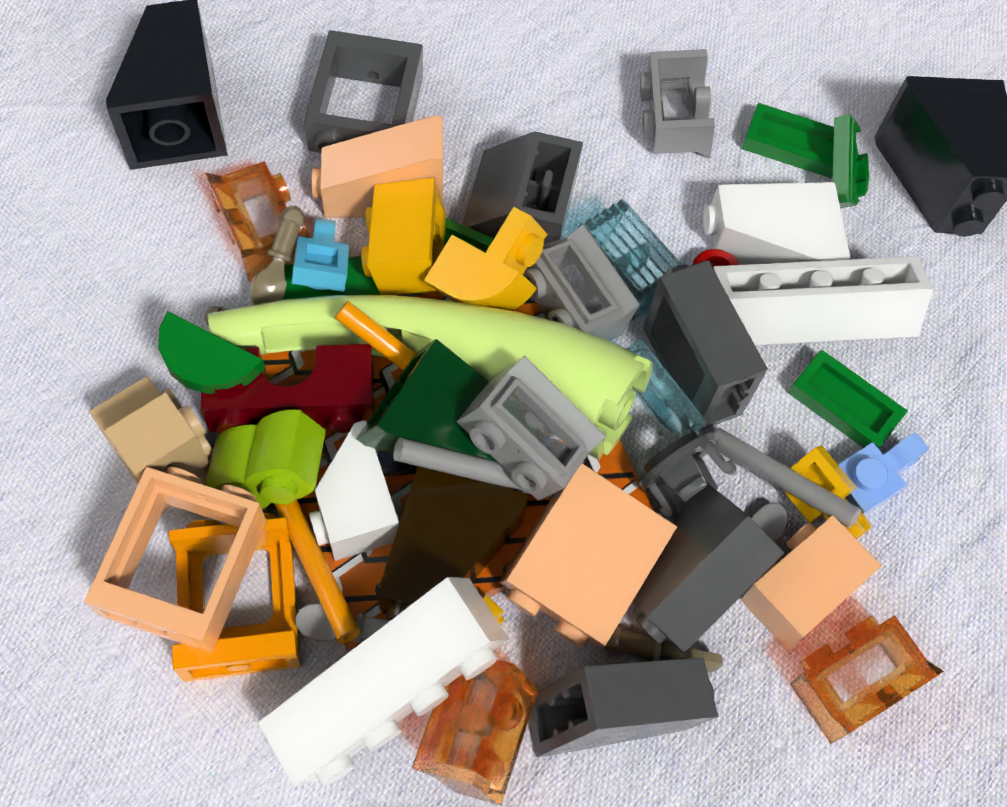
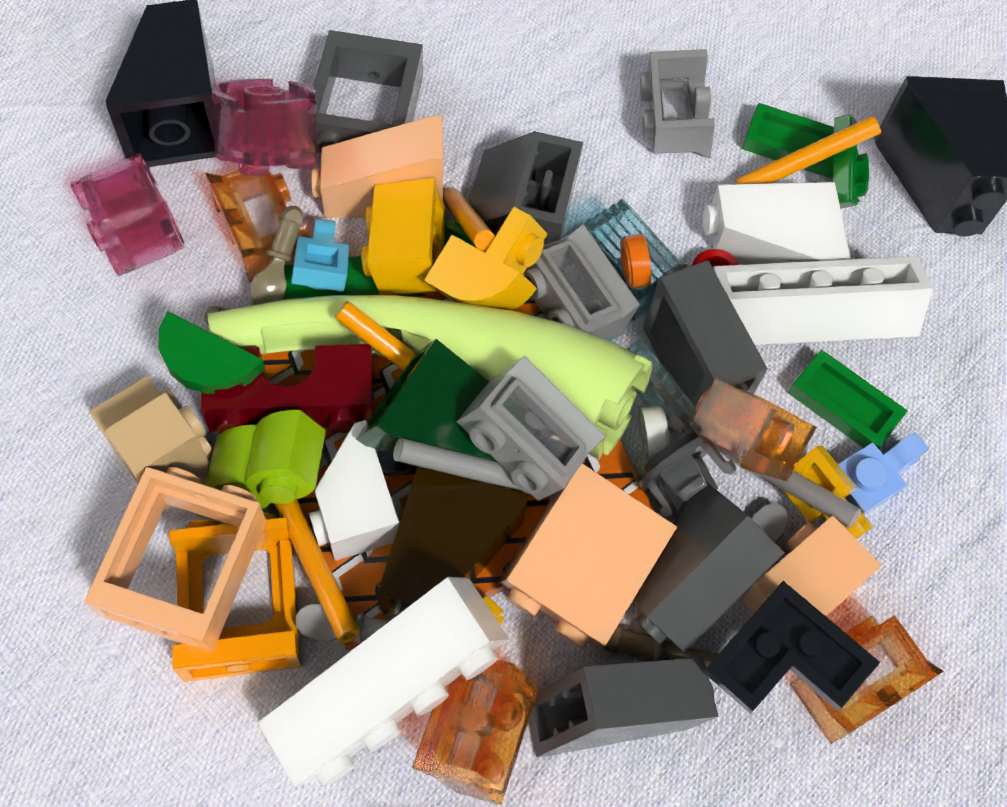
none -> clear pink brick [70,153,185,276]
none -> clear pink brick [211,78,317,176]
none -> light orange bar [443,188,495,251]
none -> orange tile [620,233,651,289]
none -> white tile [639,404,670,460]
none -> clear orange window [693,378,817,481]
none -> black plate [704,581,880,714]
none -> light orange bar [735,115,881,184]

